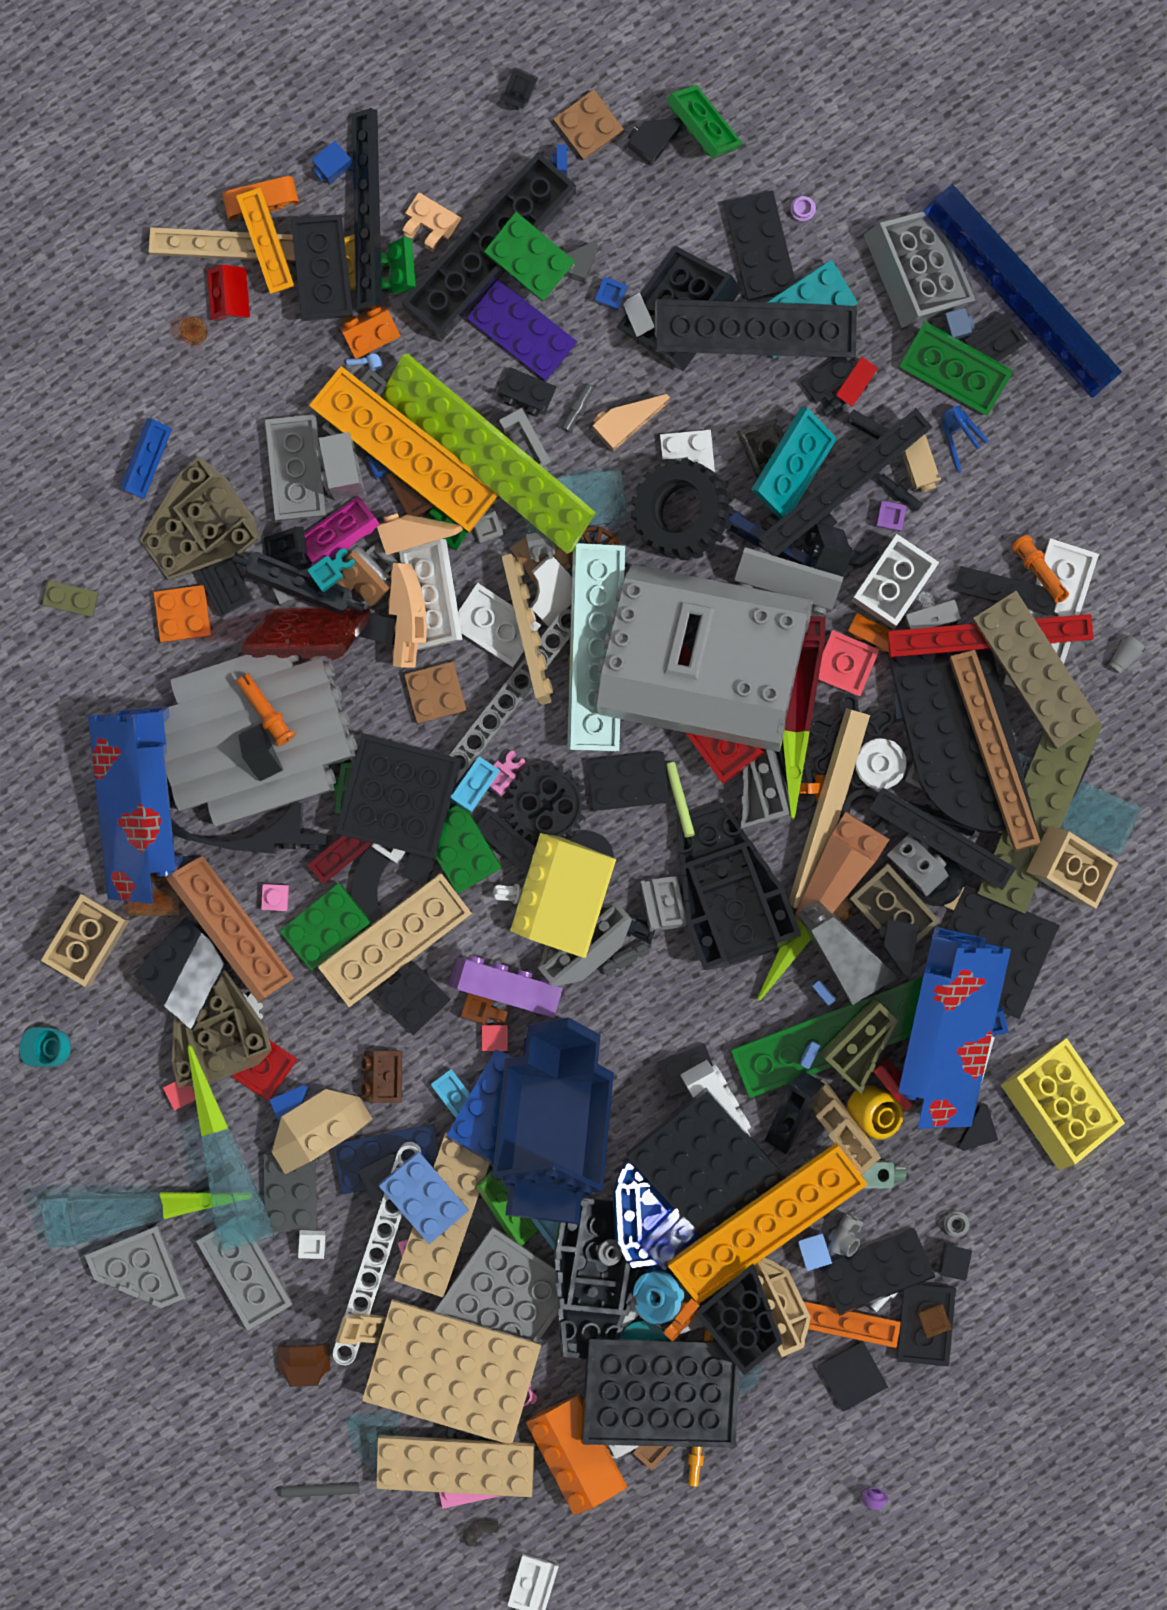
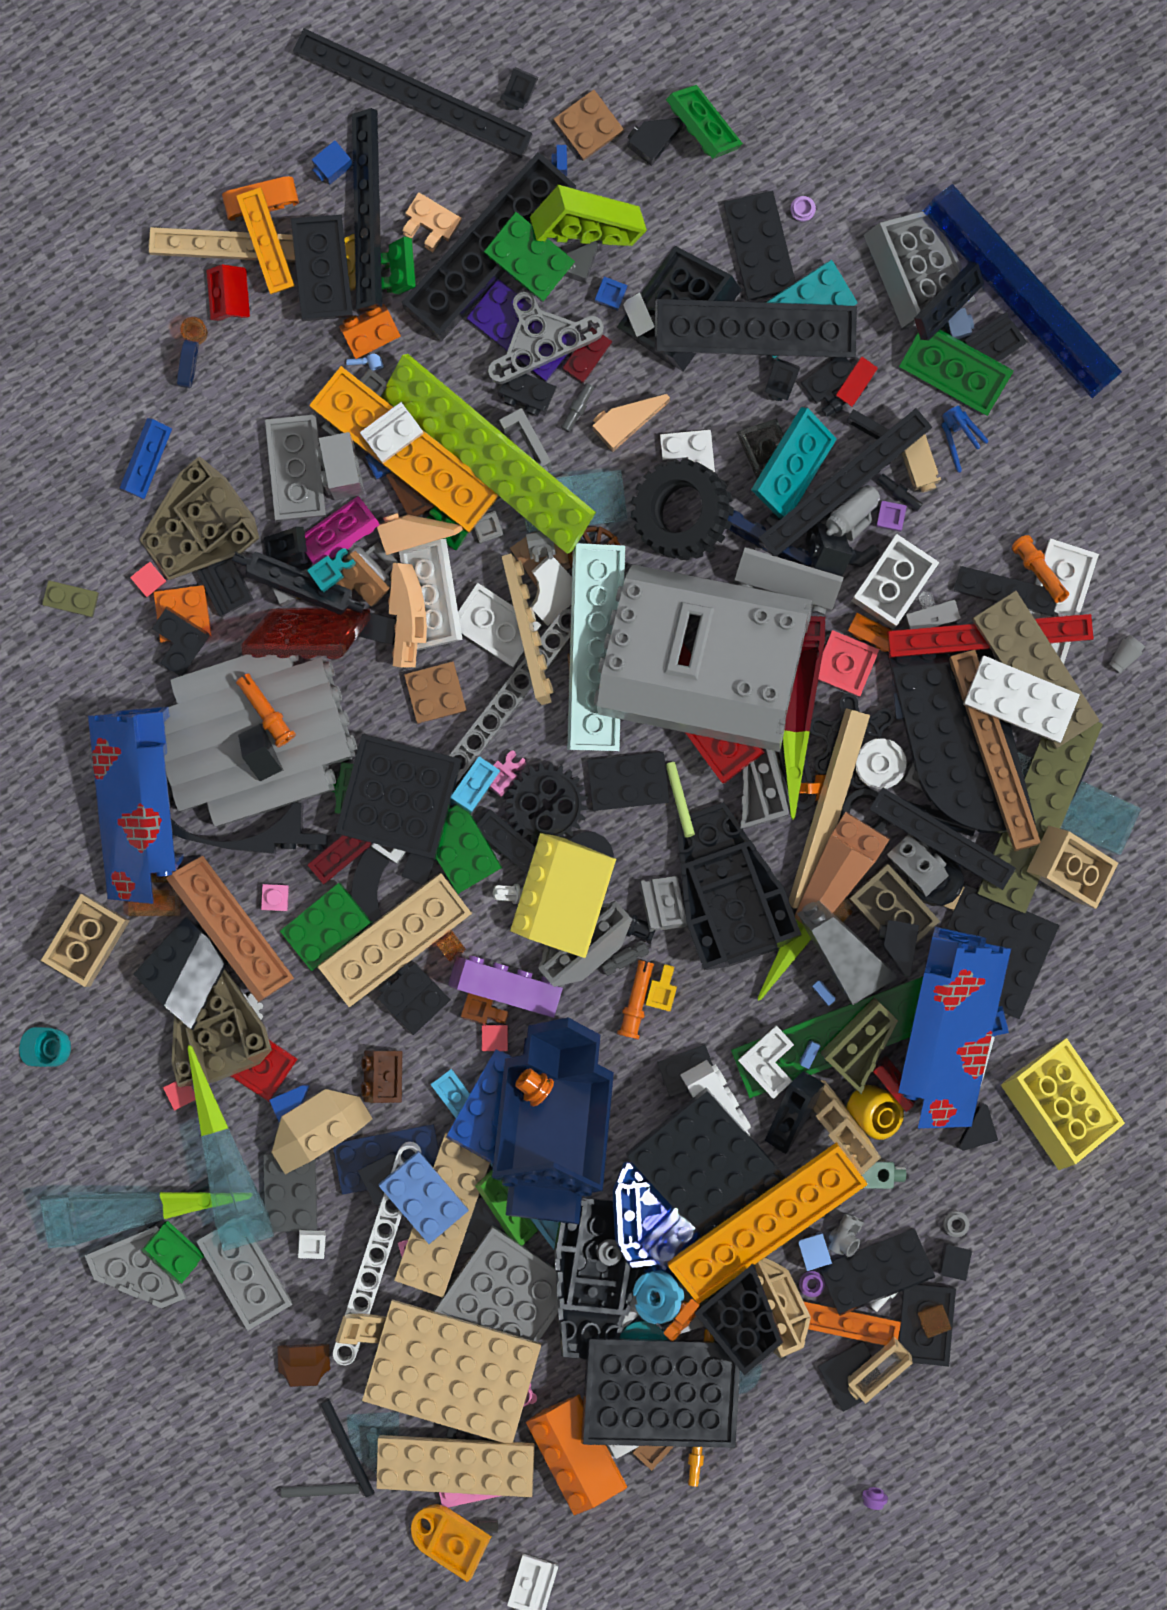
none -> coral tile [130,562,167,597]
none -> green plate [141,1221,204,1284]
none -> black plate [152,606,210,676]
none -> dark blue beam [177,339,199,389]
none -> black plate [293,28,533,158]
none -> black bar [320,1399,375,1497]
none -> white plate [360,402,424,463]
none -> light orange plate [411,1504,492,1582]
none -> clear orange wheel [435,930,467,962]
none -> light grey beam [488,292,604,384]
none -> orange piece [515,1068,554,1107]
none -> lime wedge [530,185,647,246]
none -> dark red plate [562,327,612,384]
none -> orange pin [617,960,654,1040]
none -> yellow plate [646,964,677,1011]
none -> white plate [738,1025,794,1099]
none -> black bracket [764,358,800,401]
none -> medium lavender plate [799,1271,825,1297]
none -> light grey piece [826,485,880,541]
none -> tan window [848,1337,913,1404]
none -> black plate [914,262,984,341]
none -> white plate [963,656,1080,743]

